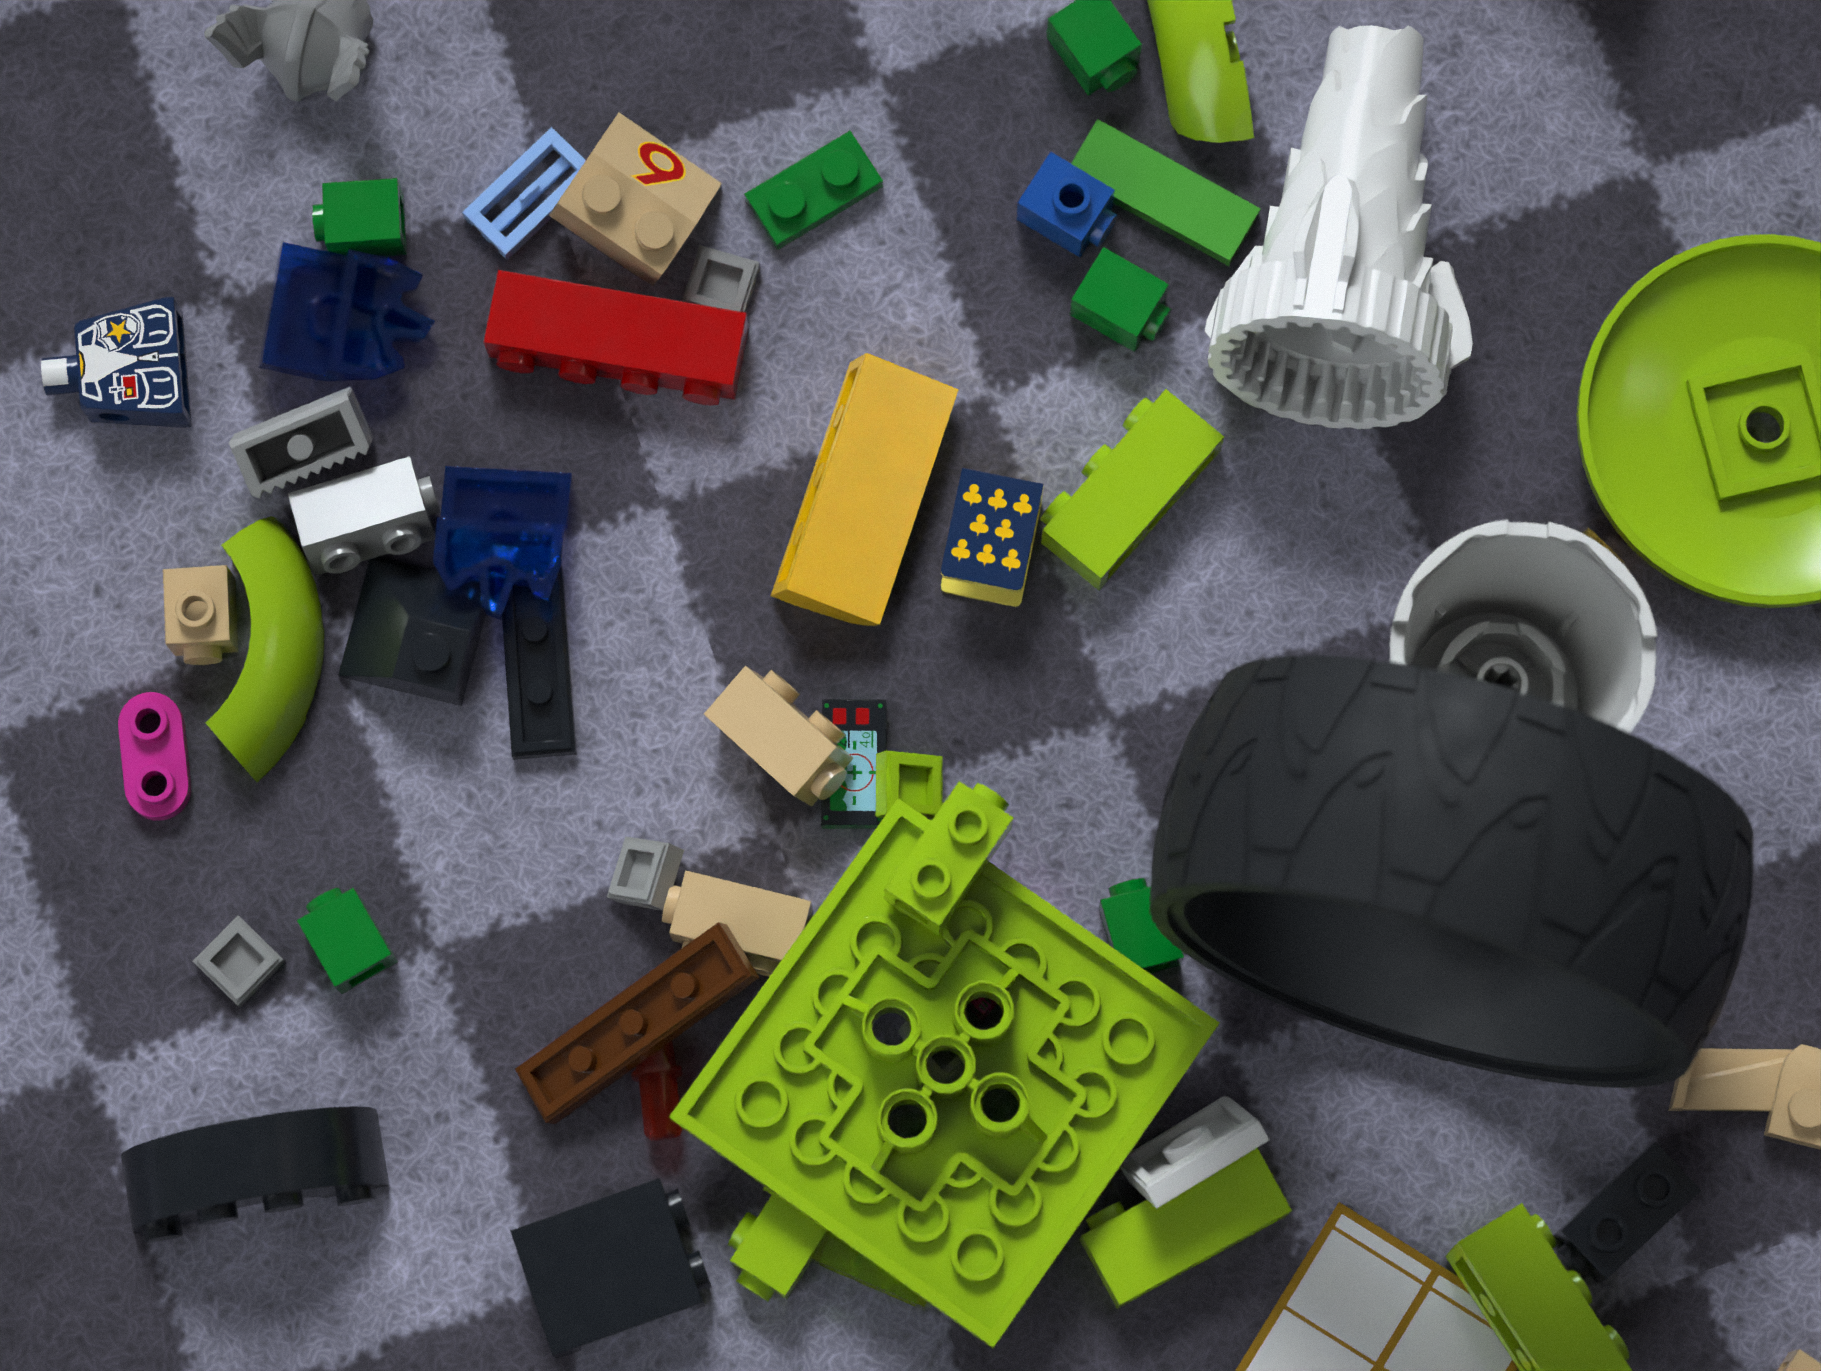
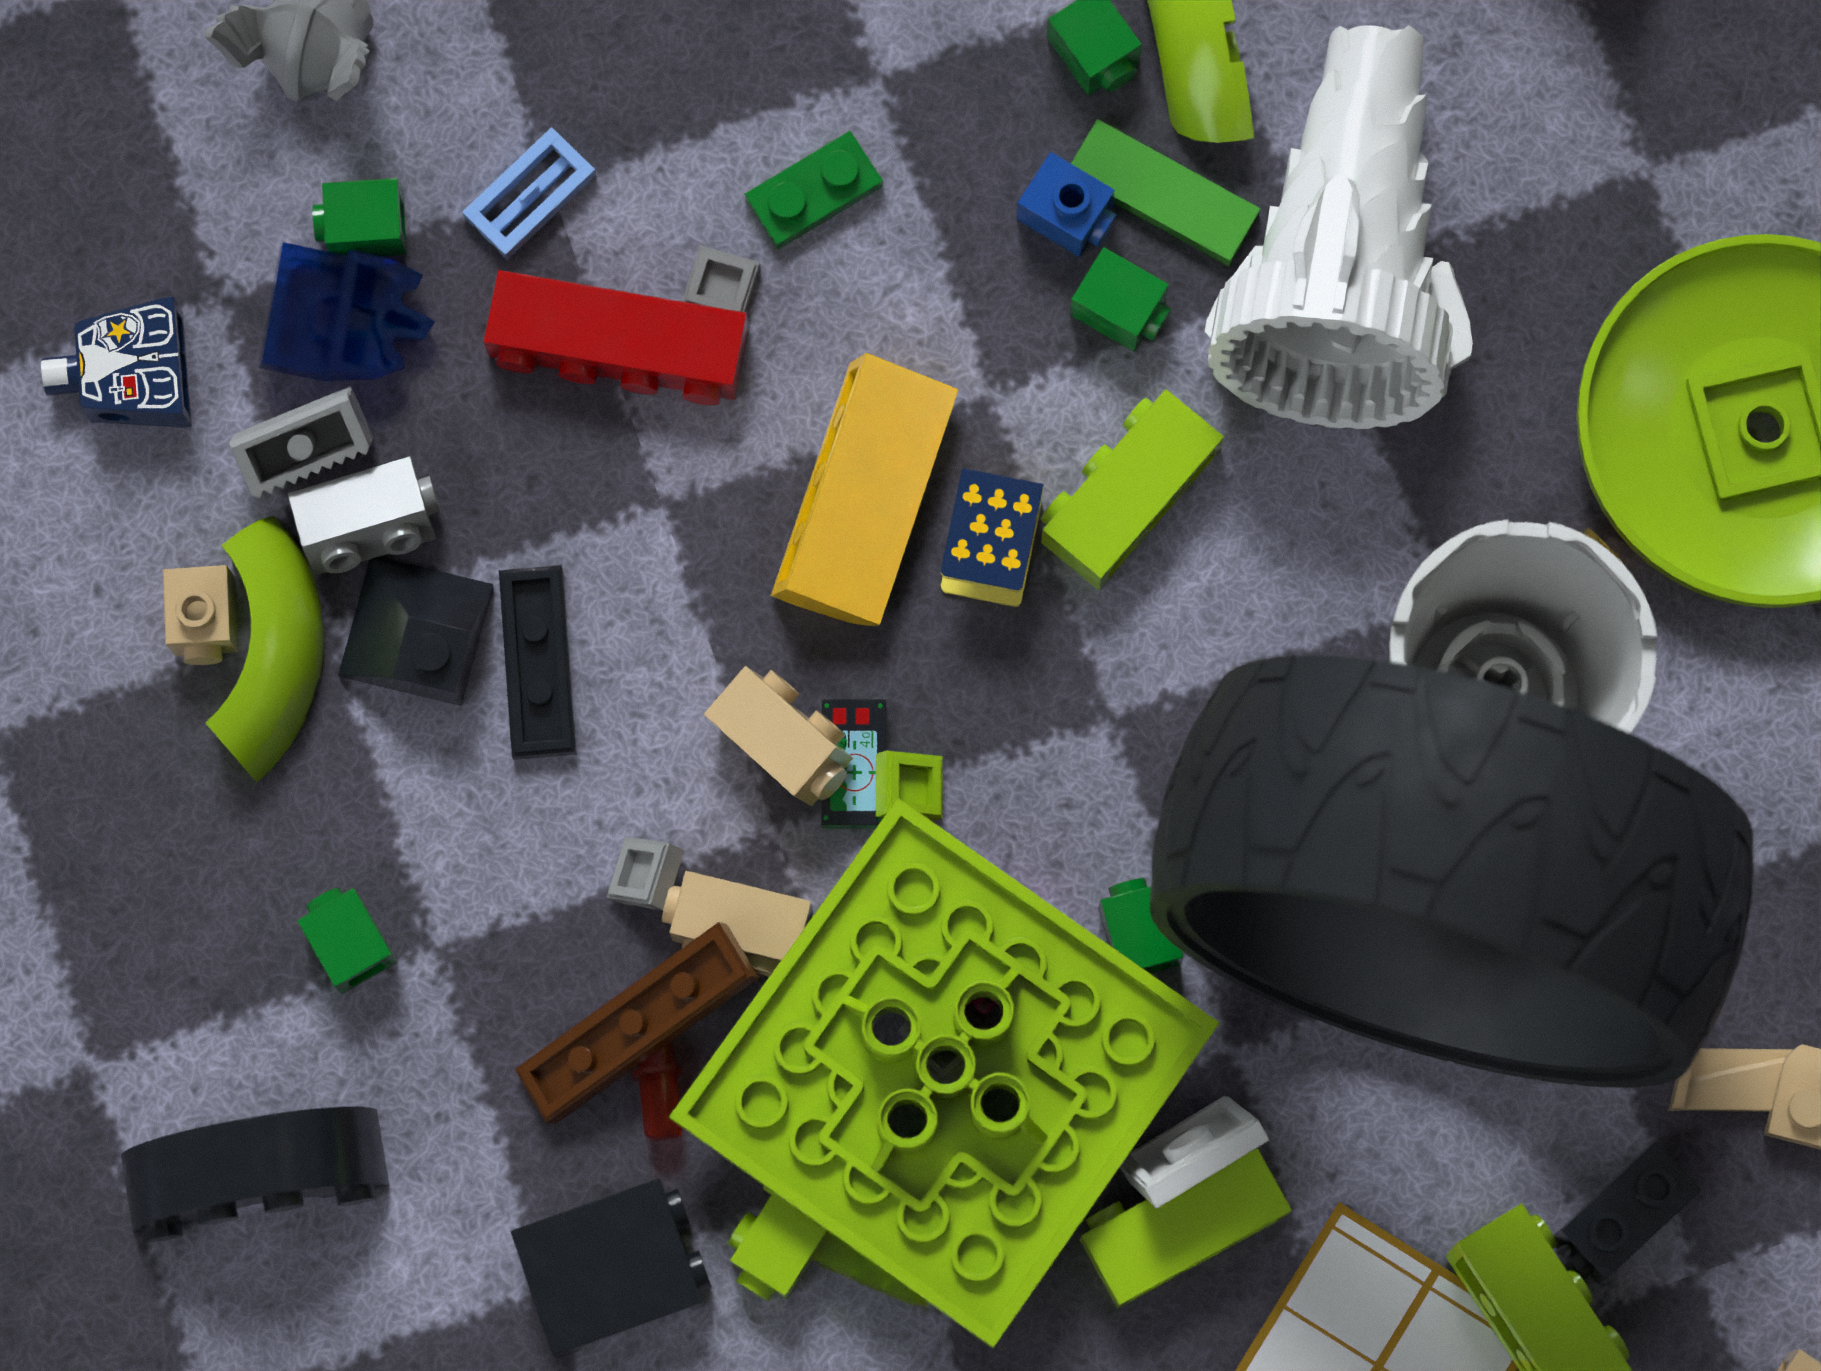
dark pink plate [118,692,191,821] -> none
light grey tile [193,915,286,1007] -> none
clear blue plate [433,466,573,620] -> none
tan slope [549,113,722,286] -> none
lime brick [884,781,1014,935] -> none

